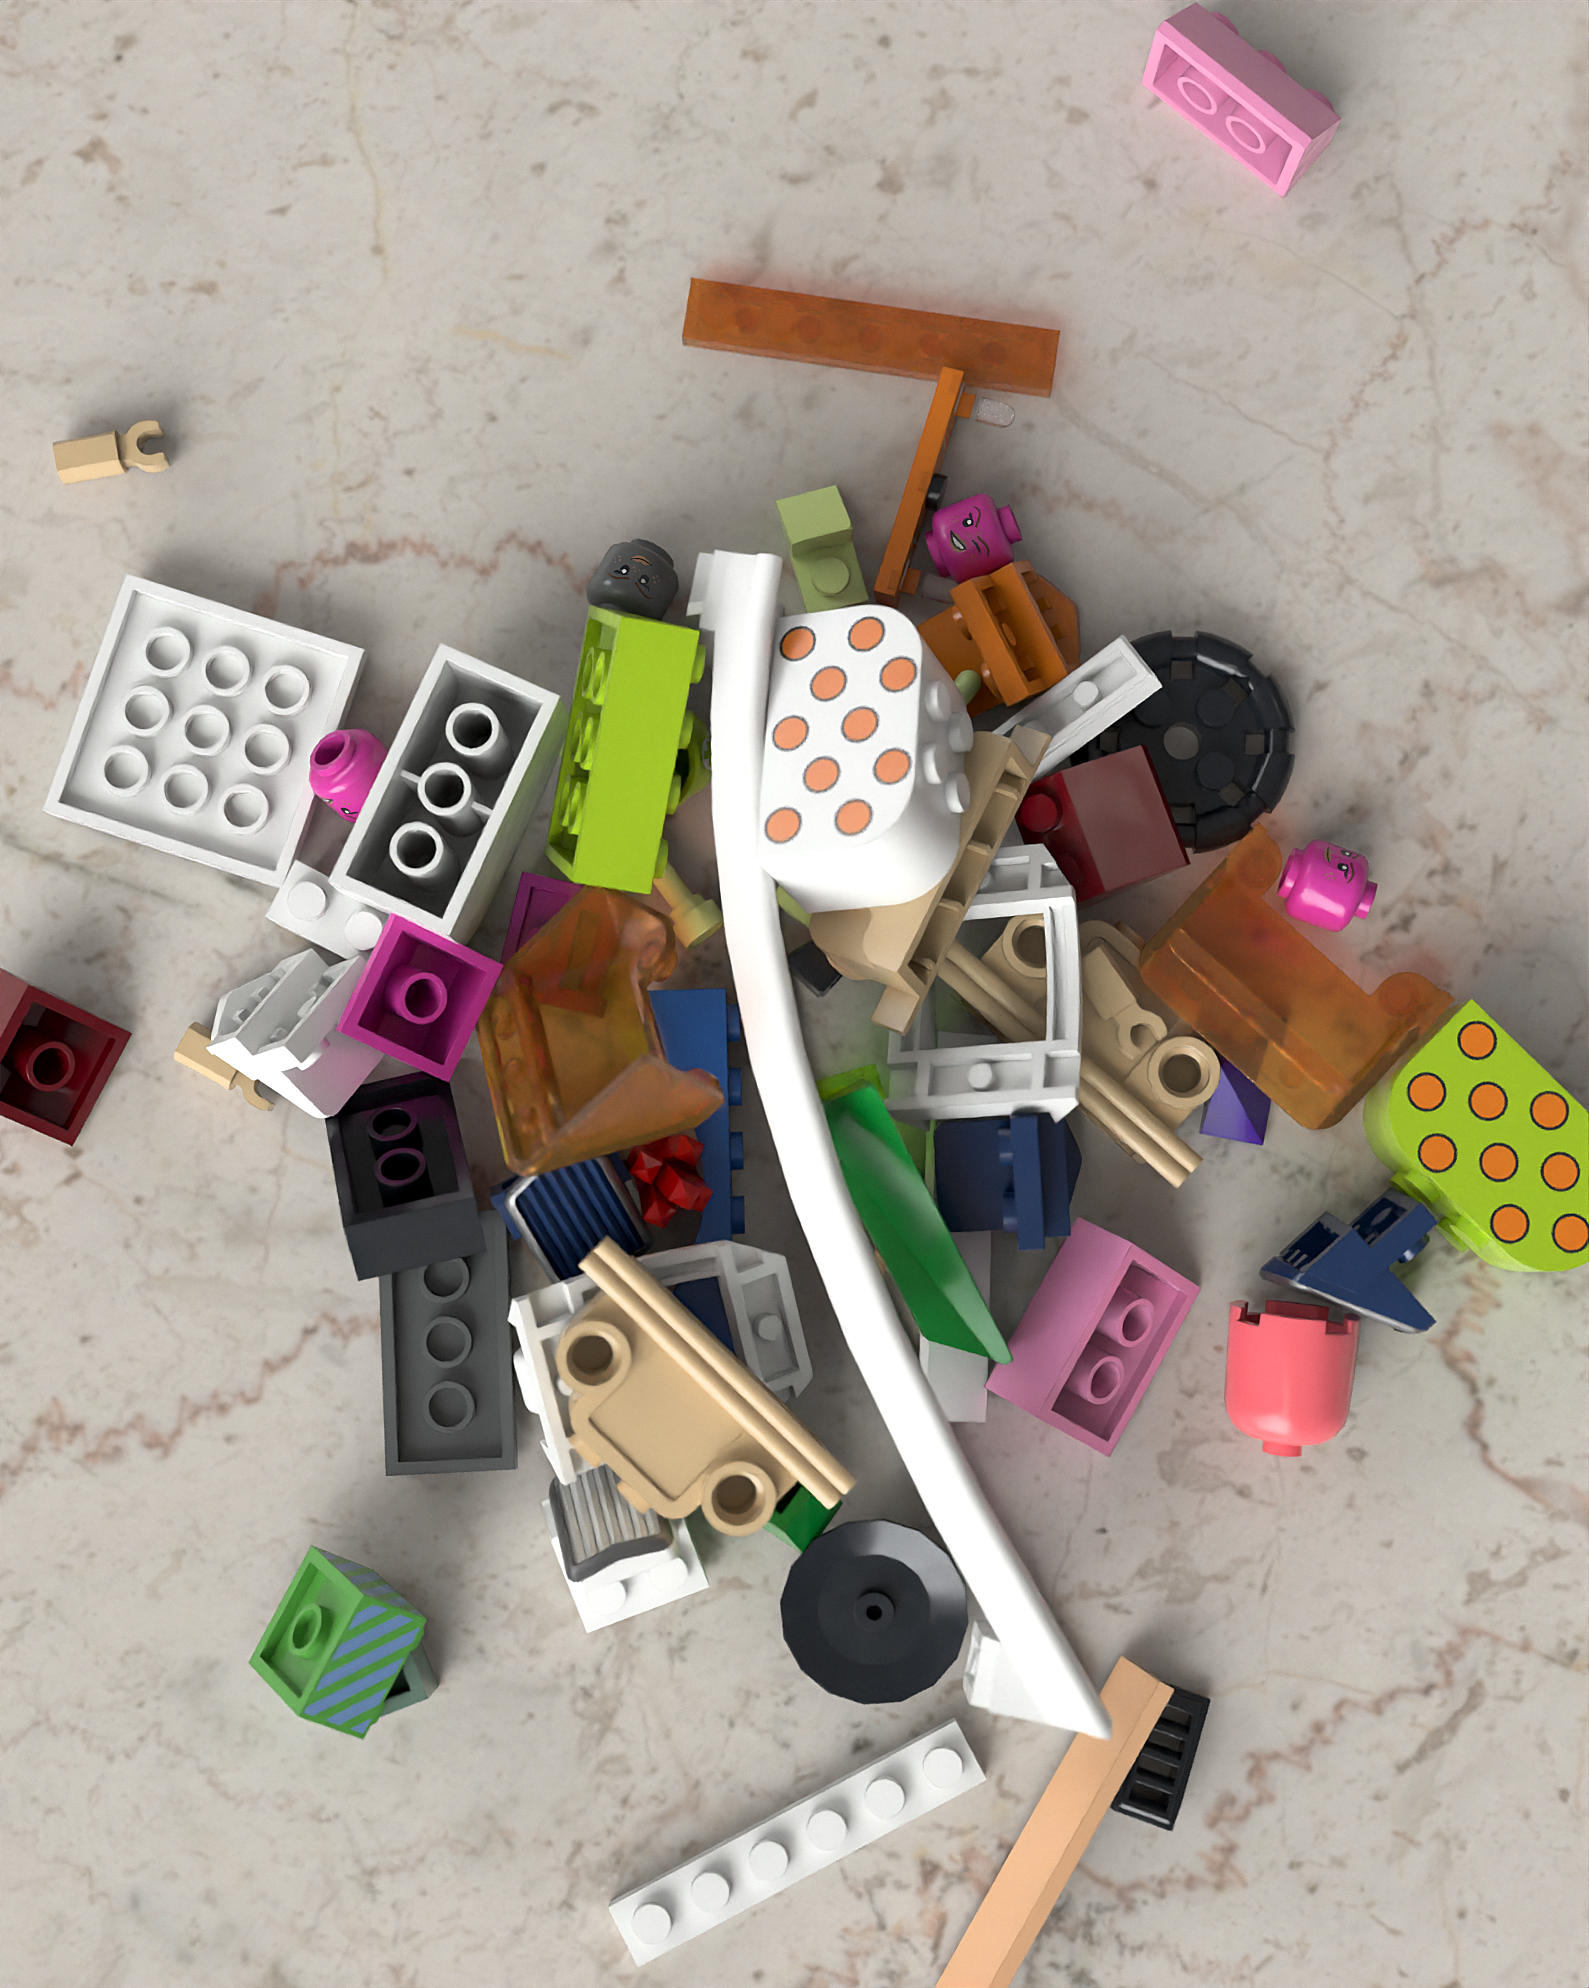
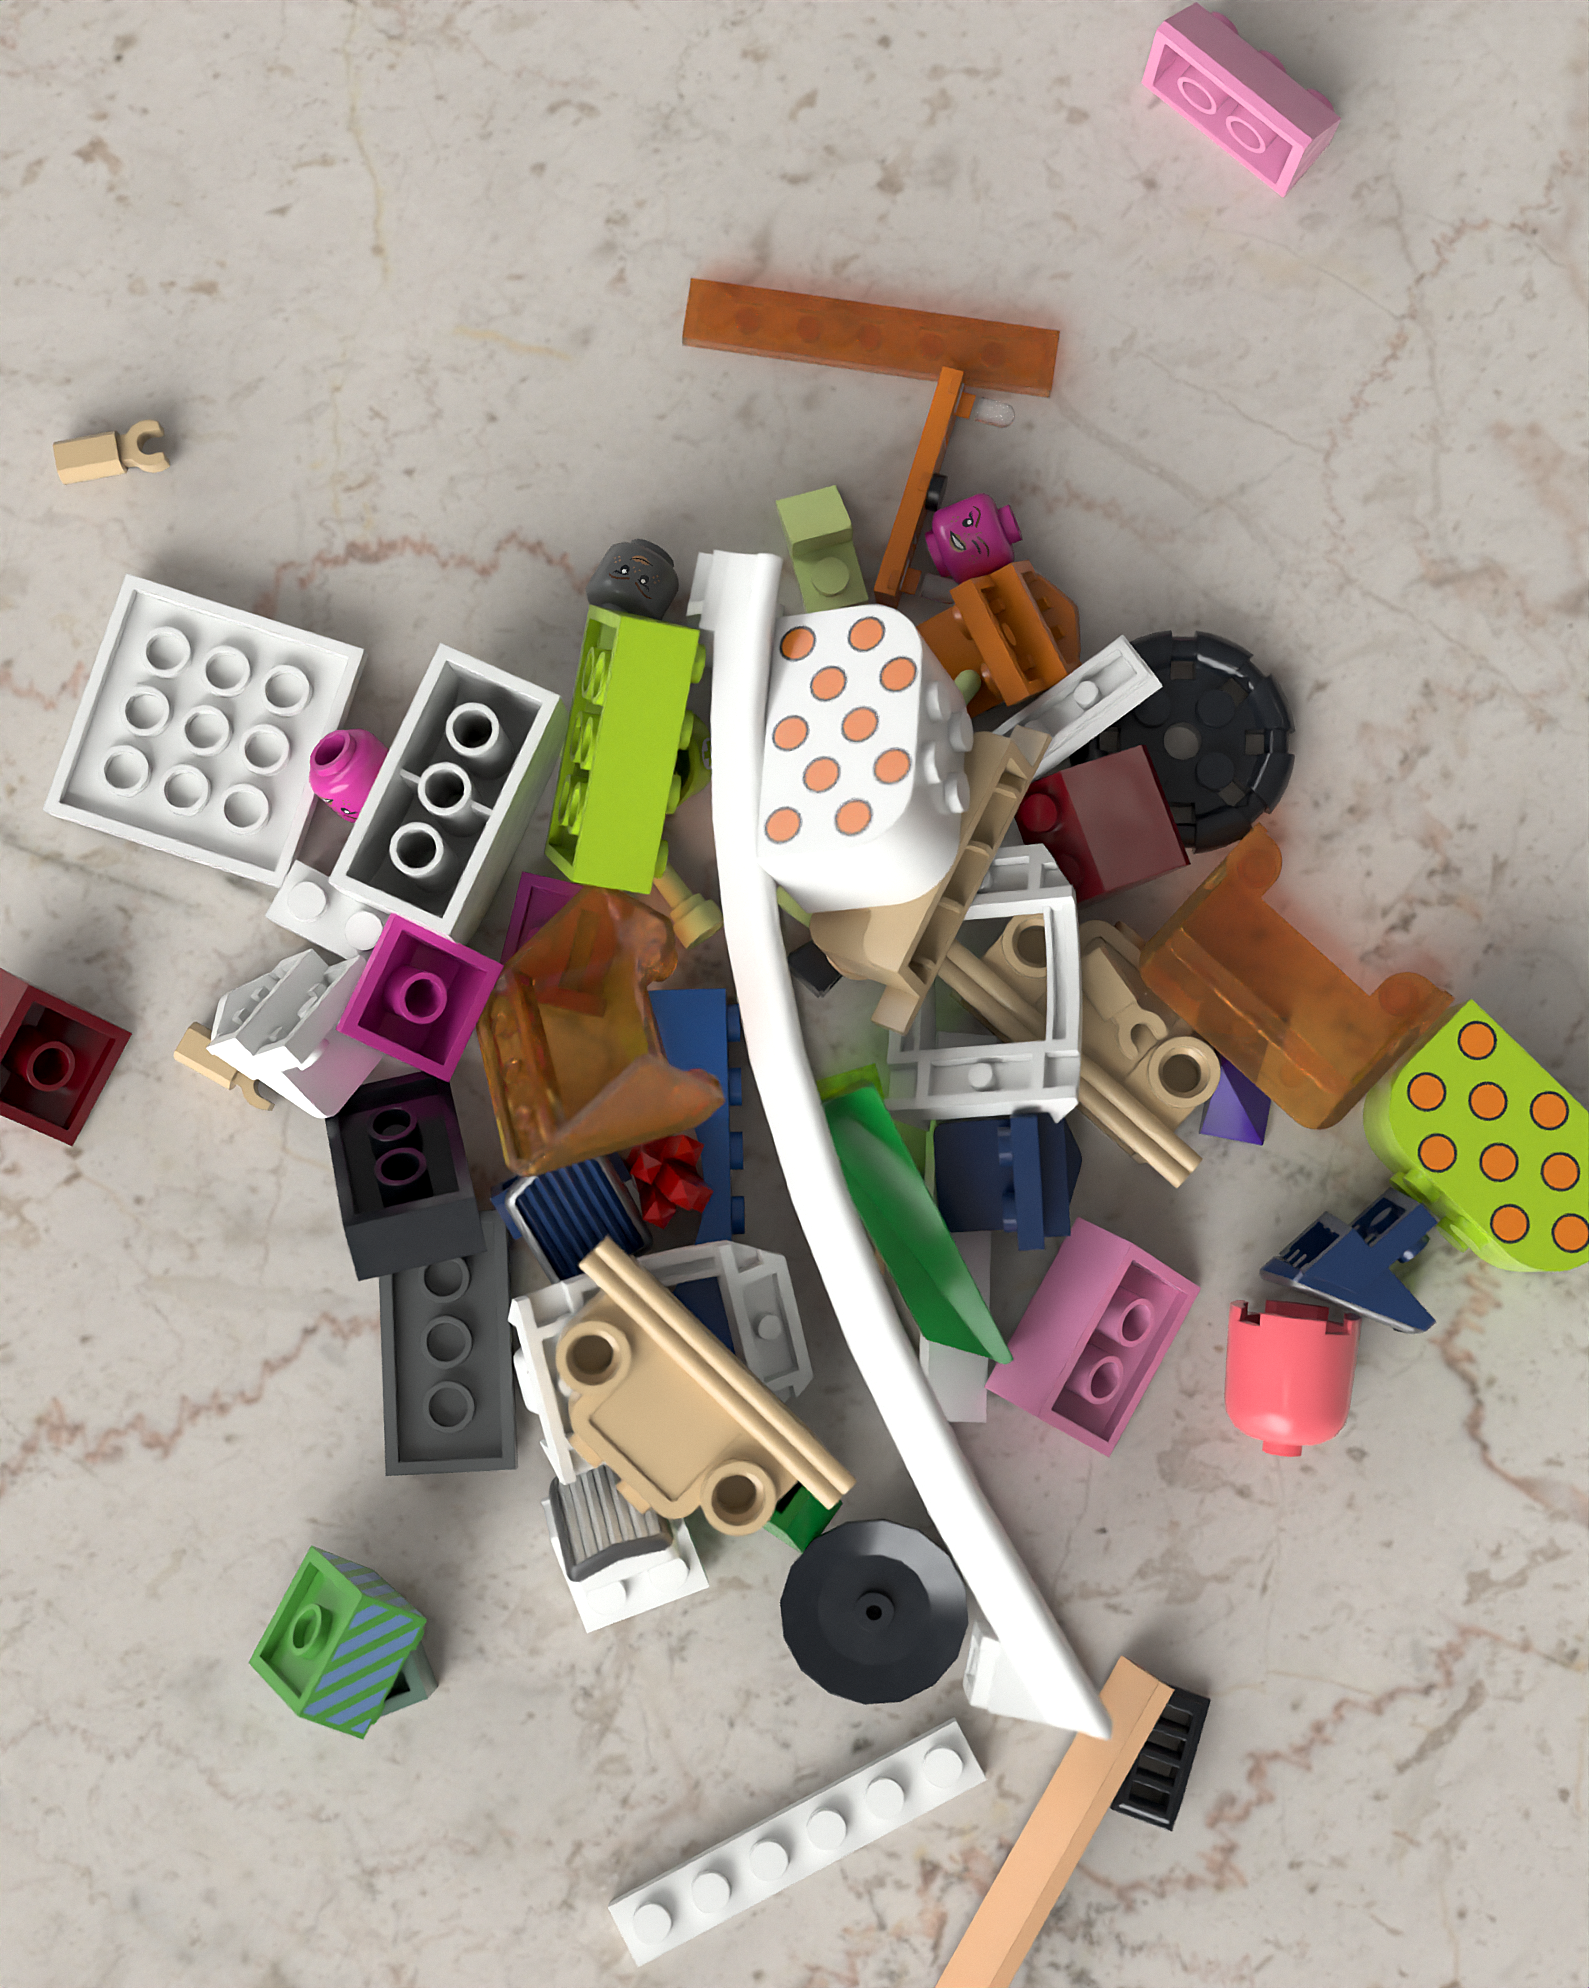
dark pink head [1276,839,1378,932] -> none

